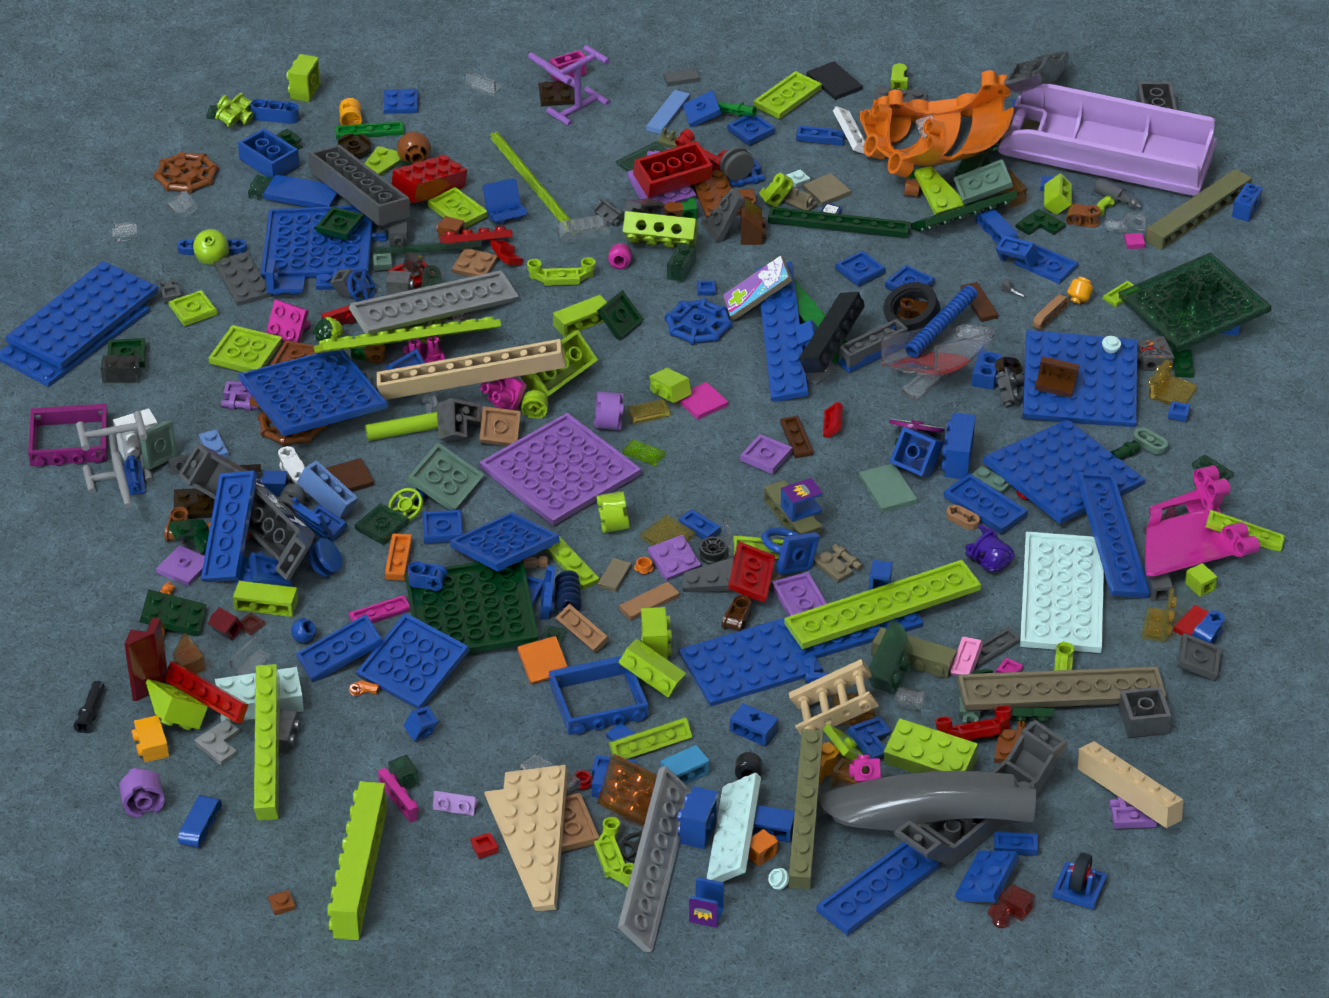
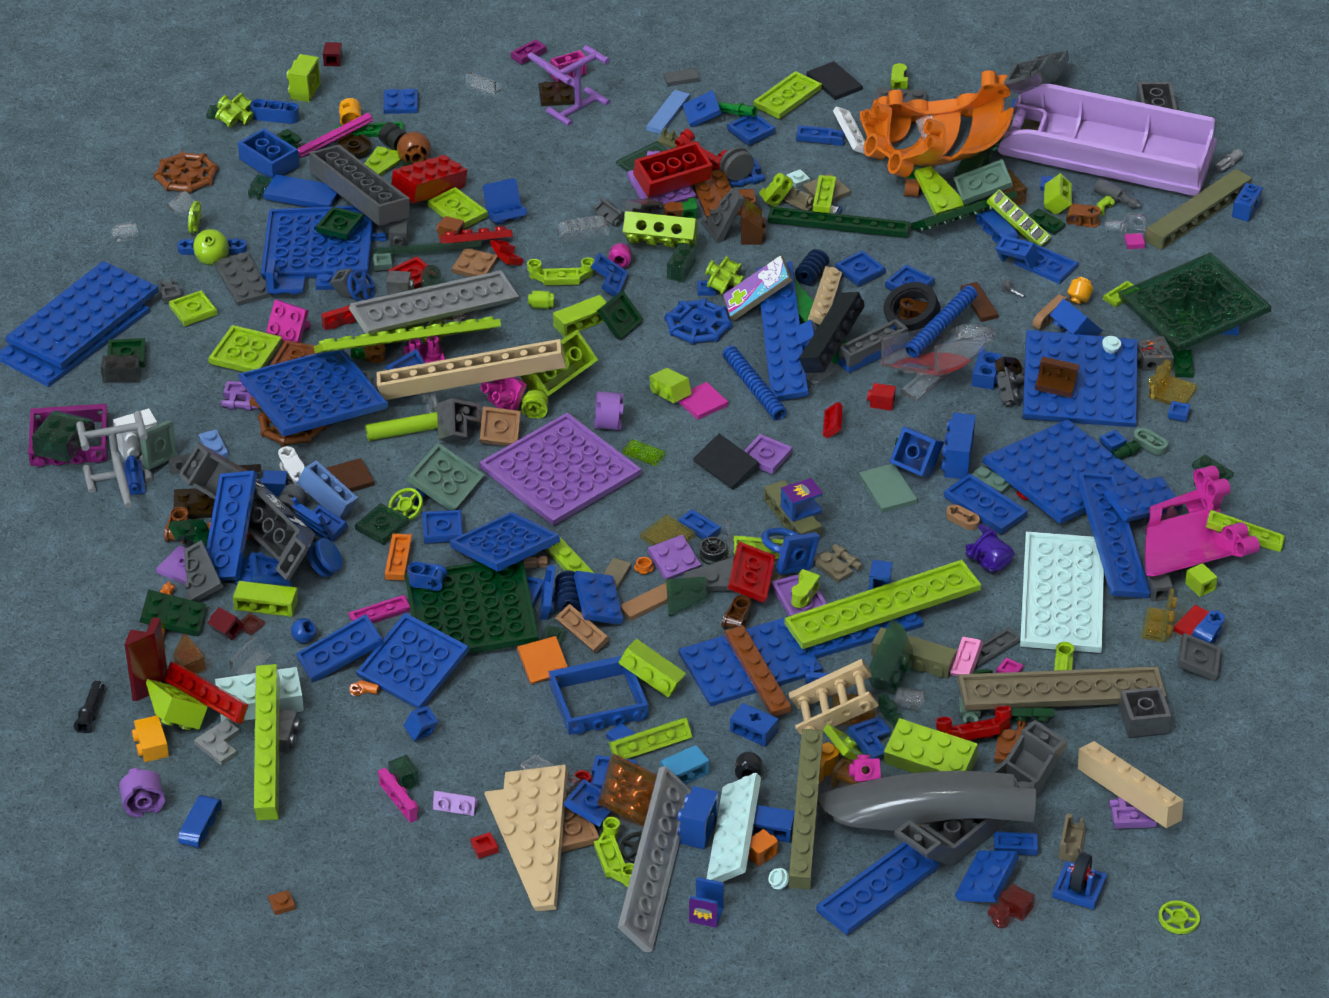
dark green piece [313,317,343,342] -> none
lime brick [327,781,387,940] -> none
clear smoke tile [402,252,425,277] -> none
lime axle [490,131,575,231] -> none
lime brick [596,491,630,533] -> none
clear yellow plate [628,399,669,424] -> none
lime brick [641,607,672,660] -> none
reddish brown tile [780,416,814,459] -> none
magenta piece [889,419,945,432] -> none
none -> clear green brick [32,411,95,463]
none -> dark grey wing [184,540,224,602]
none -> lime wheel [188,201,203,234]
none -> dark pink axle [297,113,373,157]
none -> dark red brick [323,42,343,66]
none -> pearl dark grey wheel [378,122,407,151]
none -> magenta plate [511,39,547,65]
none -> lime brick [528,290,554,309]
none -> blue plate [563,779,620,827]
none -> blue plate [574,571,623,625]
none -> blue plate [591,253,628,297]
none -> clear green wing [666,577,707,617]
none -> black tile [693,433,760,490]
none -> lime axle [705,256,744,295]
none -> blue piece [722,346,787,421]
none -> dark orange plate [725,625,791,717]
none -> lime leg [791,569,820,608]
none -> dark blue piece [795,249,830,286]
none -> tan plate [808,266,842,325]
none -> lime plate [813,175,836,213]
none -> red brick [867,383,896,411]
none -> clear green plate [878,693,904,729]
none -> tile [987,190,1051,246]
none -> blue brick [1050,298,1103,336]
none -> dark tan hinge [1058,813,1086,862]
none -> blue plate [1100,430,1127,451]
none -> blue plate [1103,476,1182,522]
none -> lime wheel [1158,900,1200,934]
none -> light grey axle [1215,149,1243,172]

